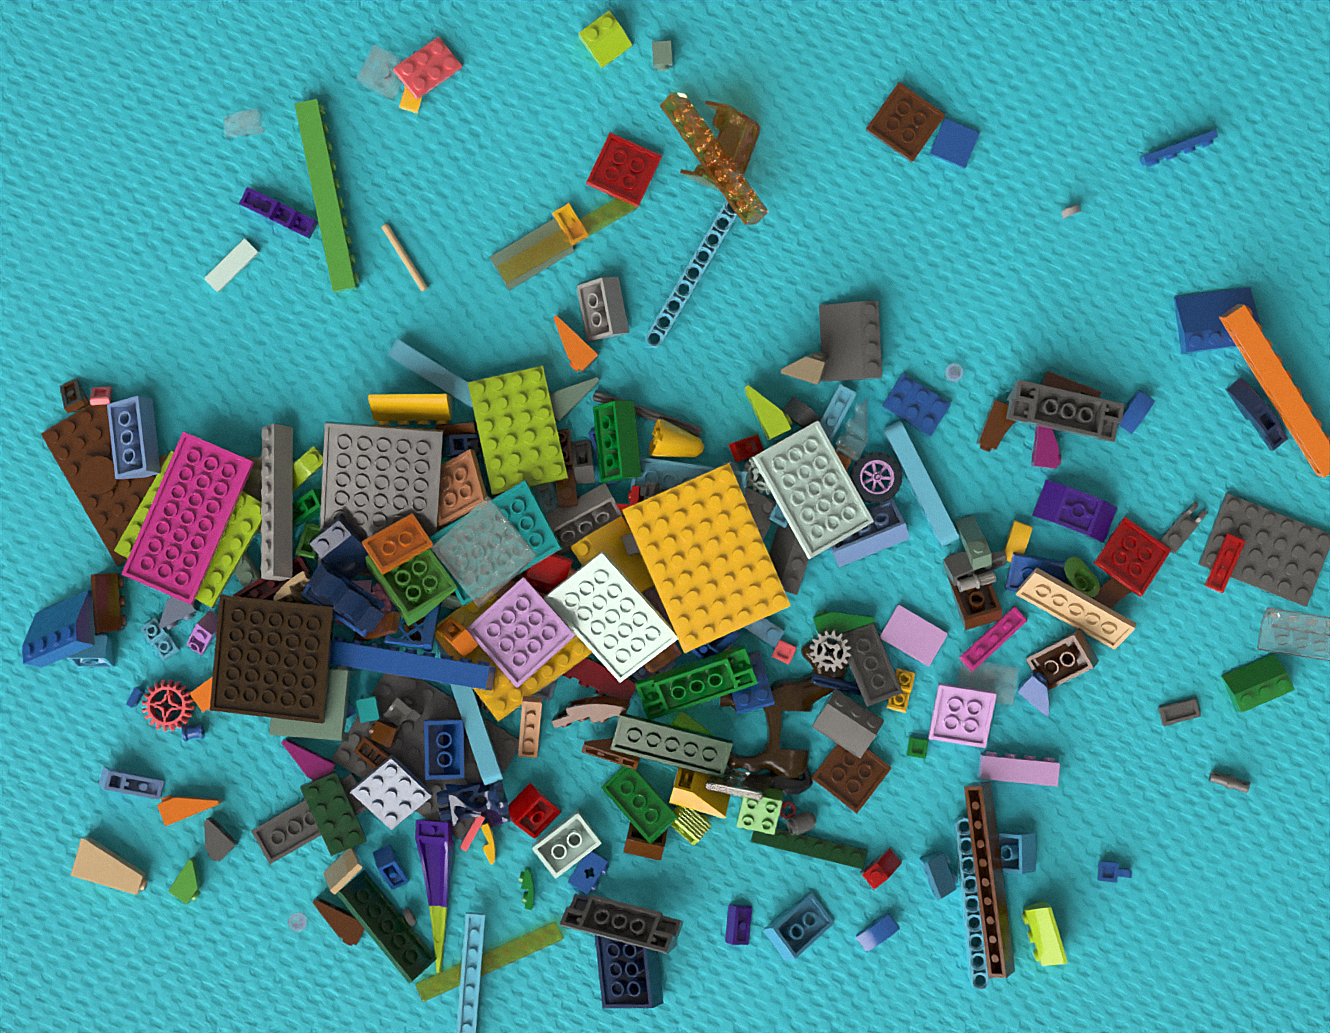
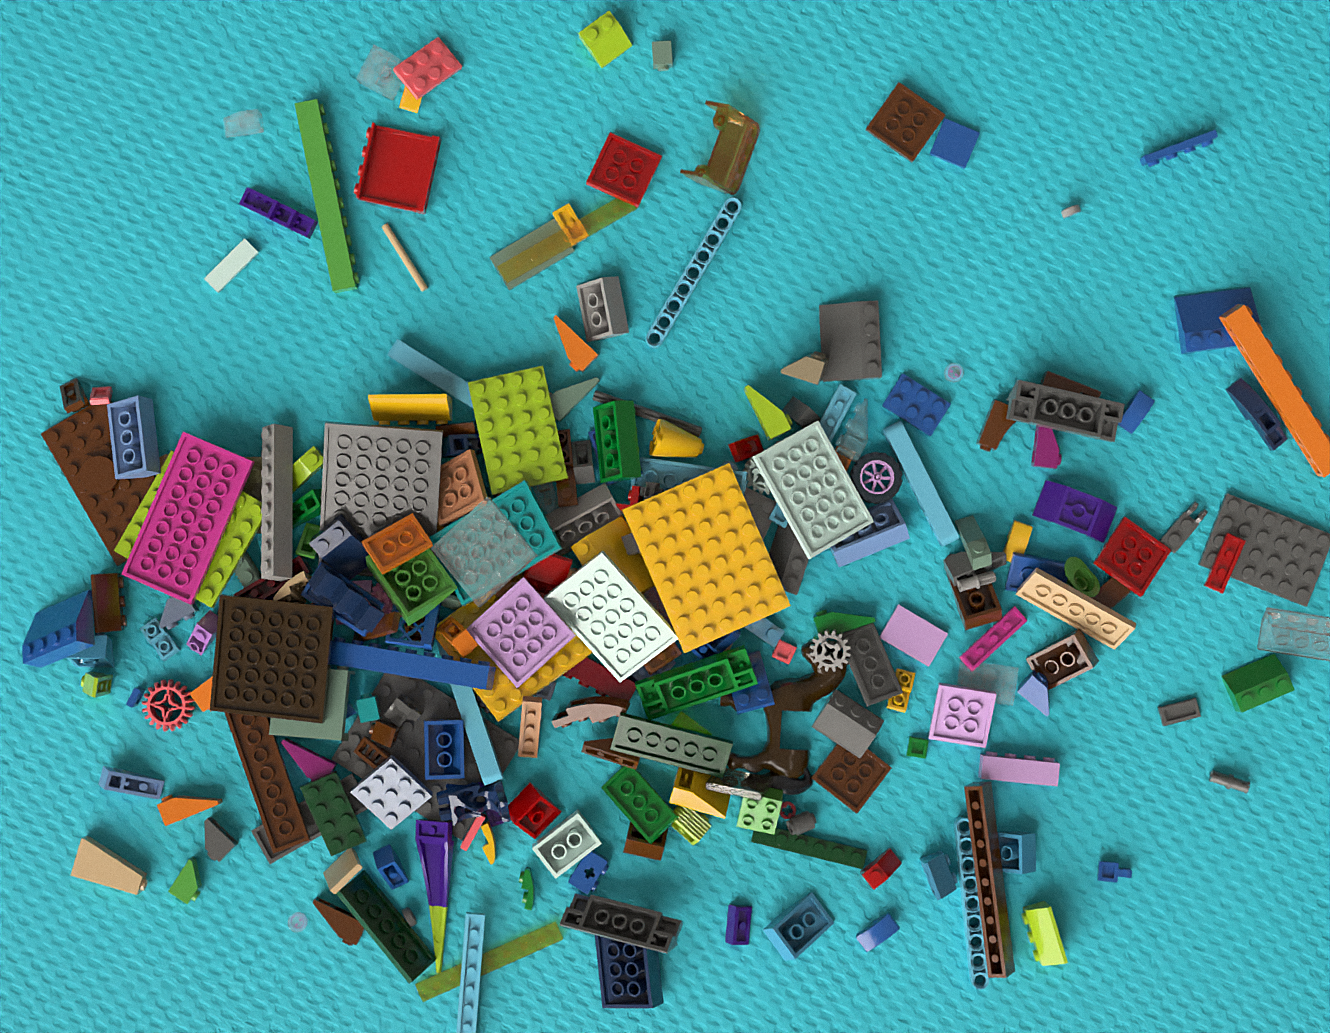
blue bush [182,722,205,742] -> none
clear orange brick [660,93,769,225] -> none
dark blue axle [811,673,861,695] -> none
none -> lime slope [81,671,113,698]
none -> reddish brown plate [224,712,311,854]
none -> red panel [354,122,442,214]

